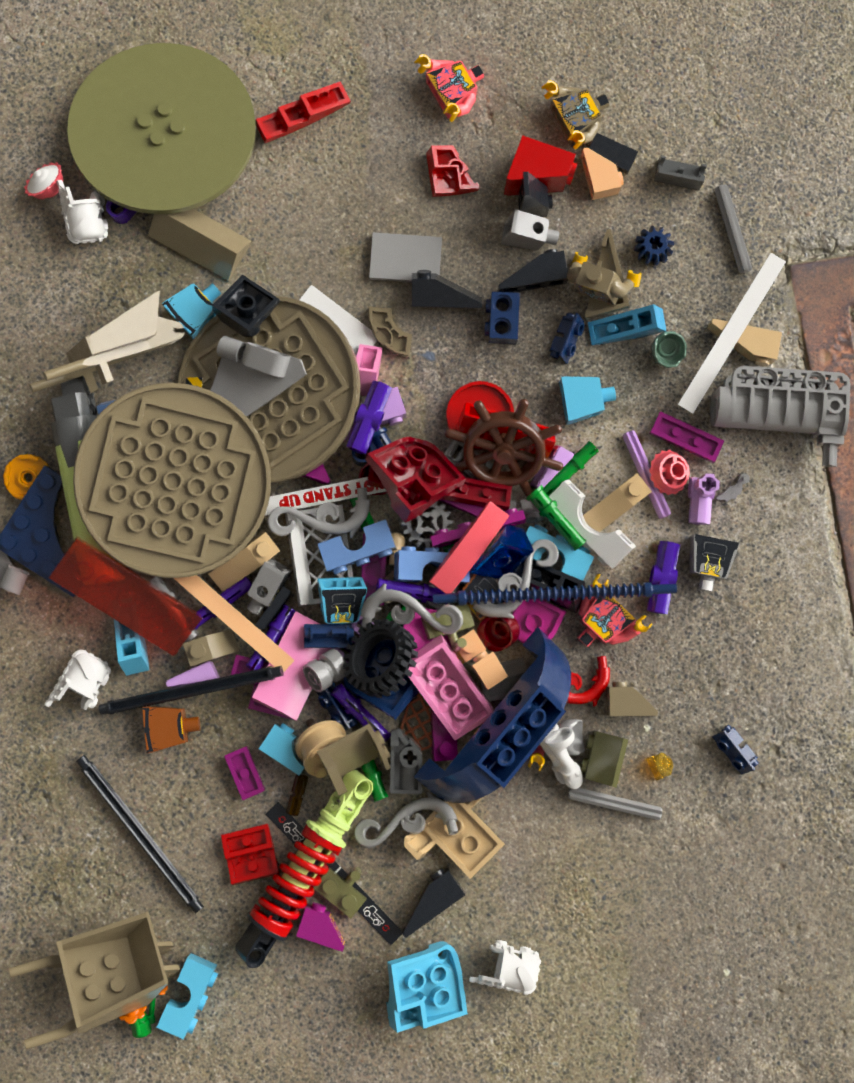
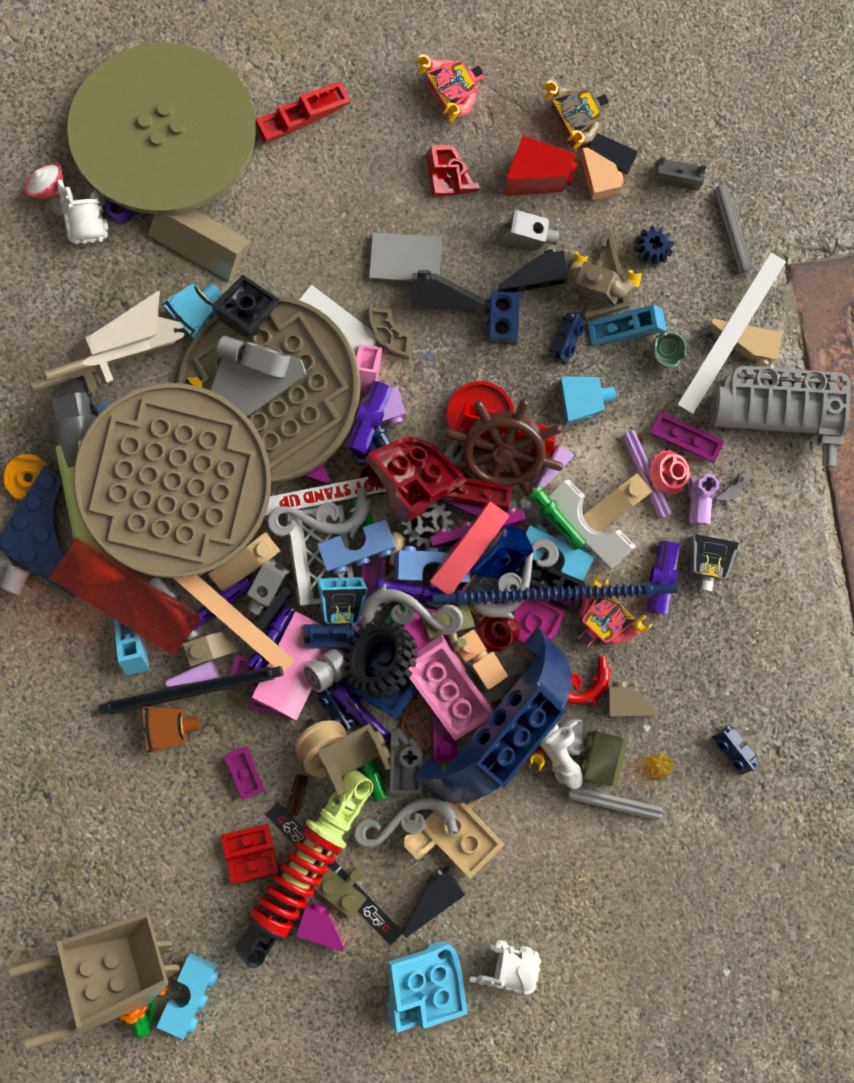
white helmet [45,650,111,710] -> none
black piece [76,755,204,914] -> none
medium azure arch [259,723,305,775] -> none
black slope [518,172,553,217] -> none
green pin [543,441,599,496] -> none

